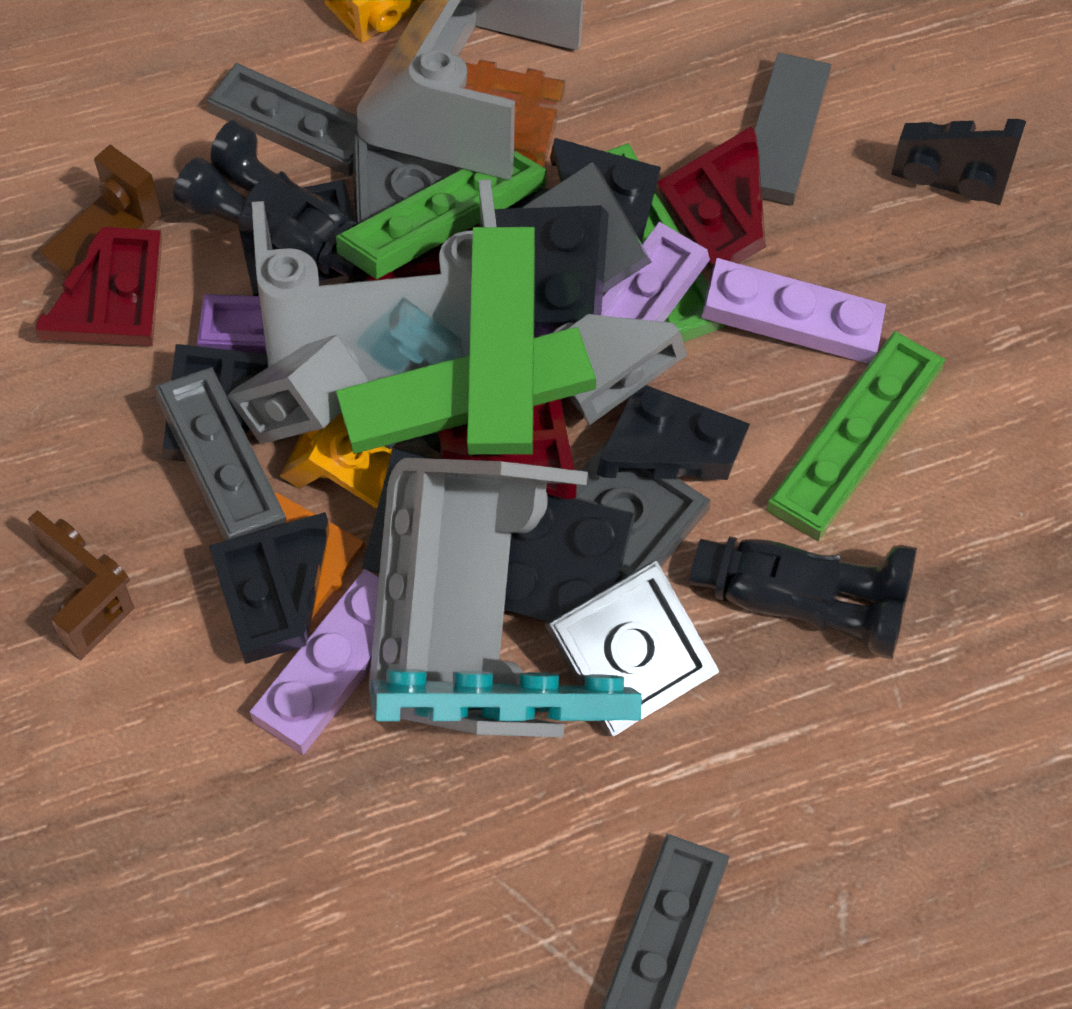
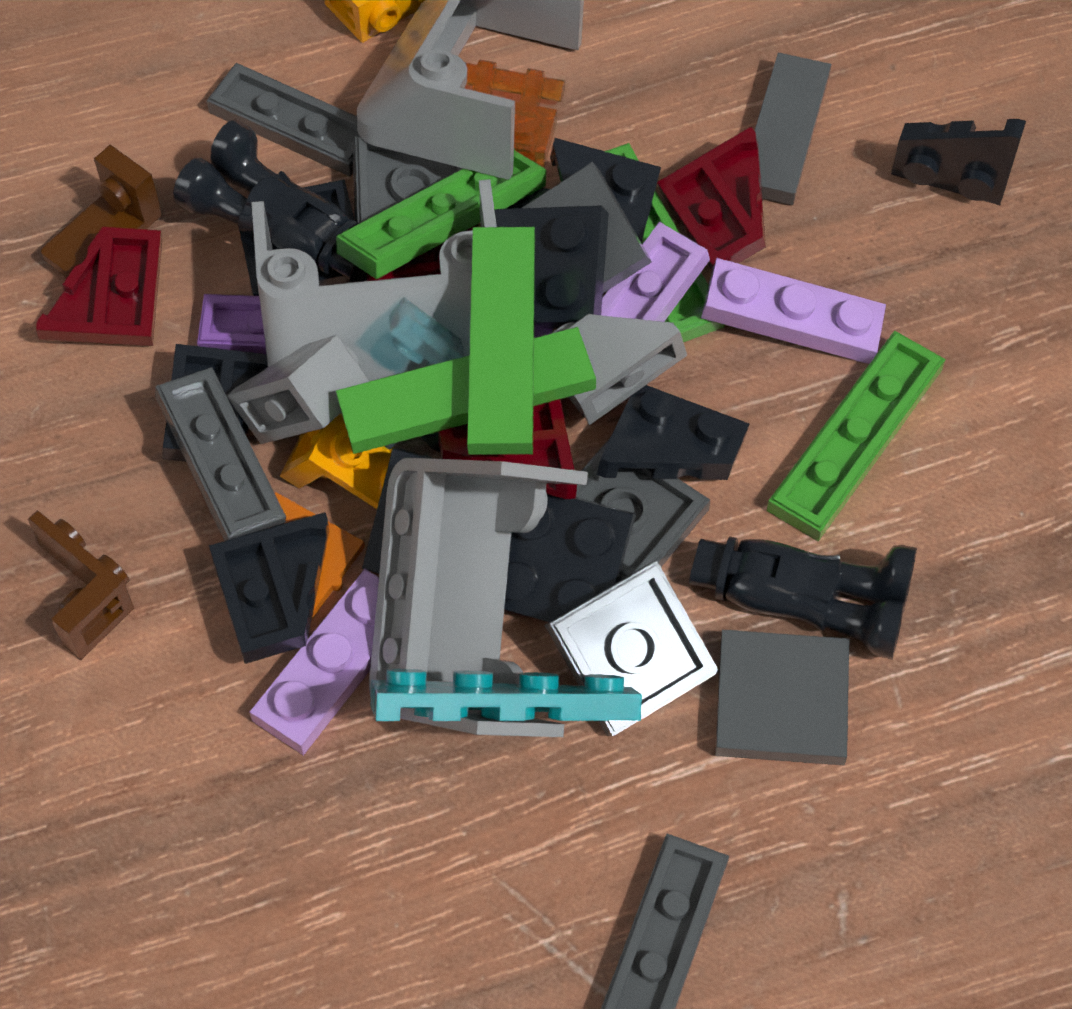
none -> dark grey tile [715,629,849,766]

